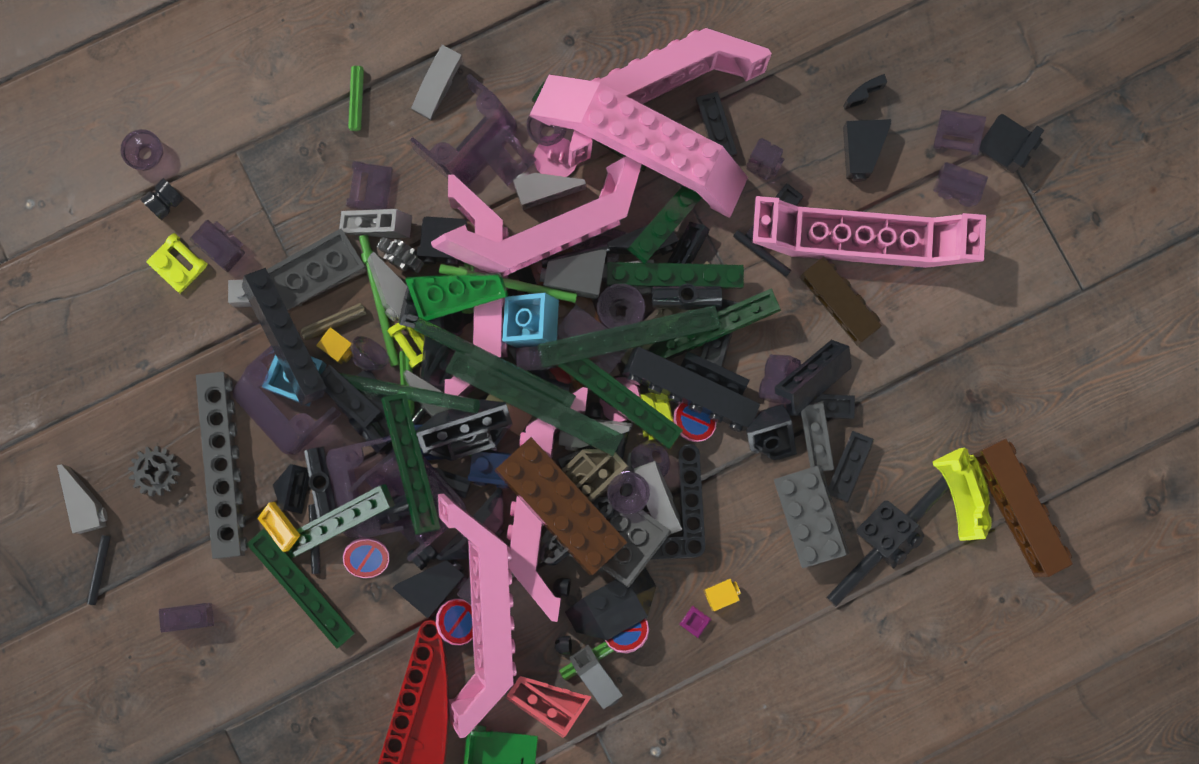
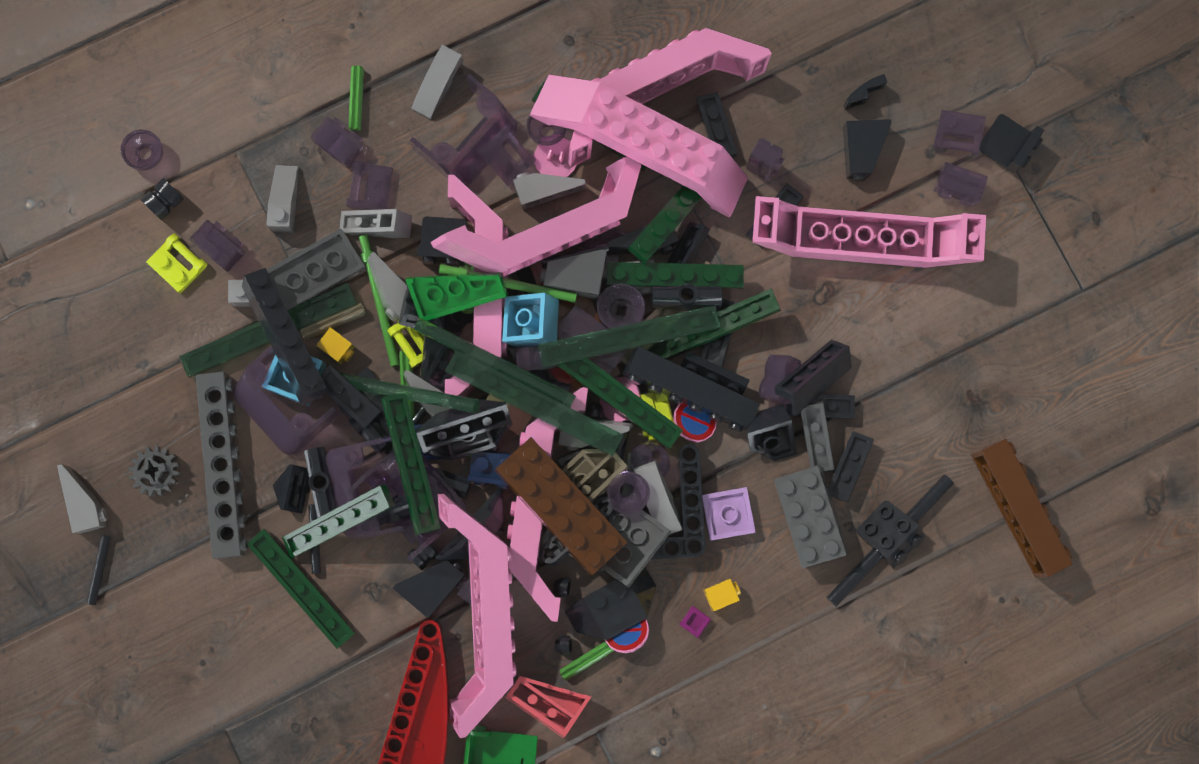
clear purple brick [159,603,214,633] -> none
yellow tile [257,502,300,552] -> none
piece [343,537,389,578] -> none
piece [350,336,390,372] -> none
dark grey gear [376,237,424,273] -> none
piece [436,599,473,646] -> none
slope [569,645,623,709] -> none
black bar [733,230,791,277] -> none
dark brown brick [800,256,882,346] -> none
neon yellow windscreen [933,448,991,541] -> none
none -> clear green plate [179,283,357,378]
none -> light grey slope [266,165,299,233]
none -> clear purple brick [310,116,364,168]
none -> lavender plate [702,487,755,541]

